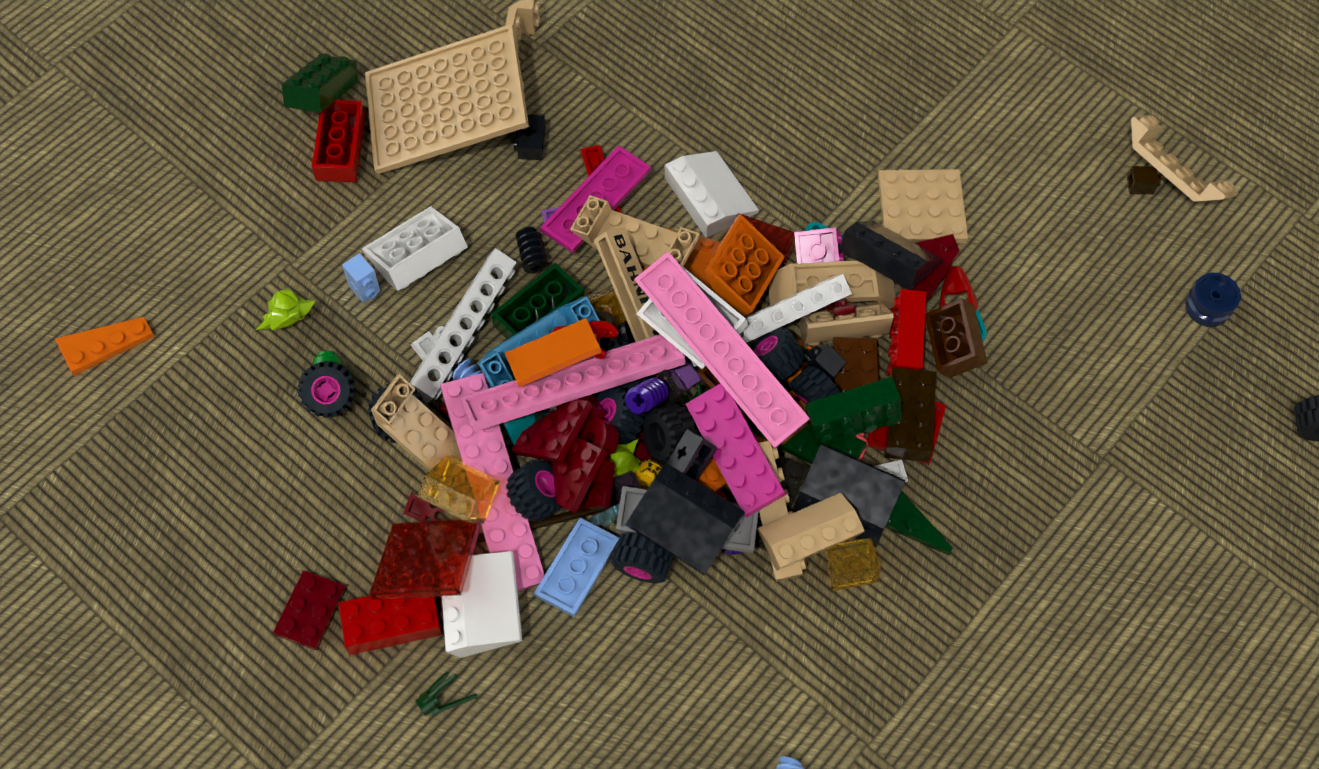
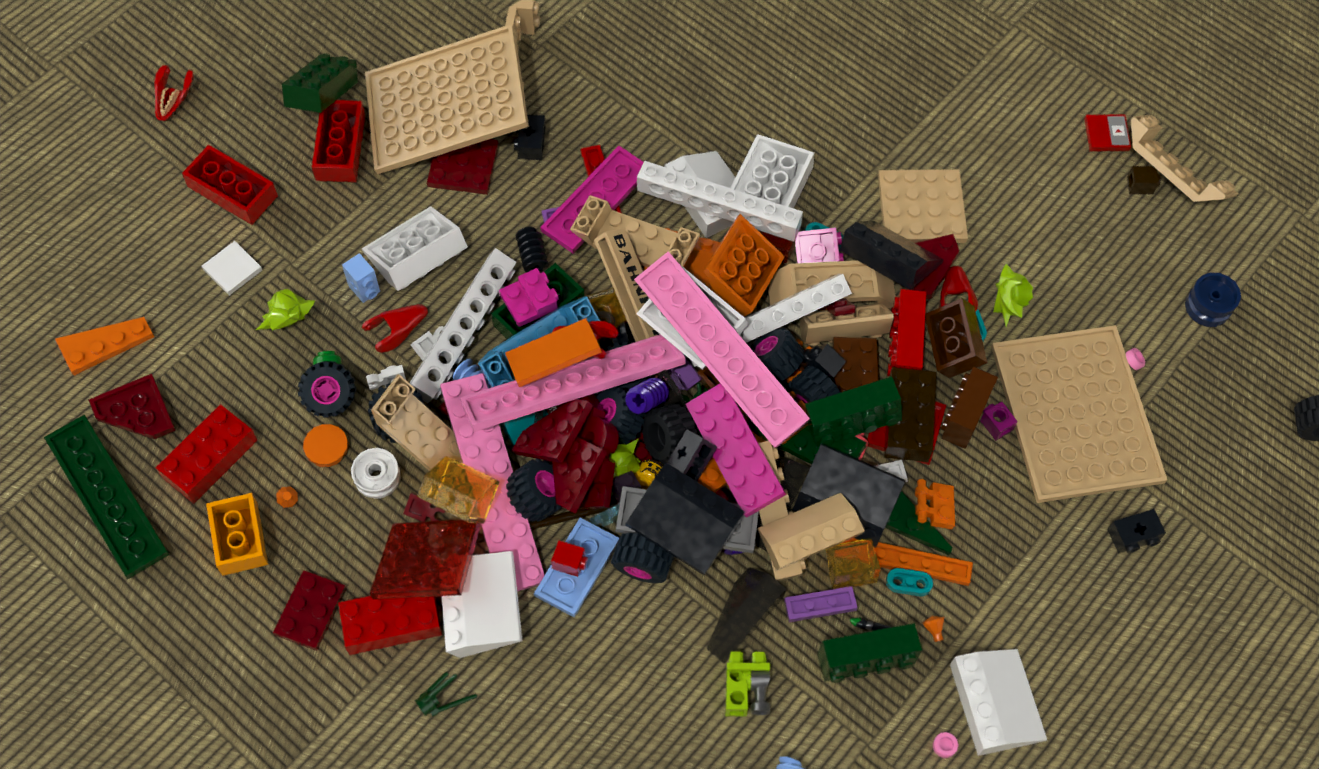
none -> dark green plate [44,415,169,579]
none -> dark red plate [88,374,176,439]
none -> red animal [154,65,194,121]
none -> red brick [155,404,258,504]
none -> red brick [182,144,278,225]
none -> white tile [202,241,262,296]
none -> light orange brick [206,493,268,576]
none -> orange rock [276,486,298,508]
none -> orange tile [303,424,349,467]
none -> white wheel [351,448,401,499]
none -> red animal [362,304,428,353]
none -> white plate [366,365,406,390]
none -> dark red plate [427,139,499,195]
none -> dark pink plate [499,268,559,327]
none -> red brick [551,540,588,577]
none -> white brick [637,161,803,242]
none -> clear smoke wedge [707,567,786,664]
none -> lime hips [725,652,770,716]
none -> white slope [731,134,814,209]
none -> medium lavender plate [784,586,857,622]
none -> dark green brick [817,623,922,683]
none -> orange tile [834,538,973,586]
none -> black piece [850,618,892,631]
none -> teal plate [886,568,933,596]
none -> orange plate [915,479,955,530]
none -> orange rock [922,616,945,642]
none -> bright pink tile [933,732,958,758]
none -> reddish brown brick [941,367,998,449]
none -> white slope [950,649,1047,756]
none -> magenta brick [980,402,1018,441]
none -> tan plate [991,325,1167,503]
none -> lime hair [993,263,1033,327]
none -> red tile [1084,114,1131,152]
none -> black brick [1107,509,1166,554]
none -> bright pink tile [1126,348,1145,370]

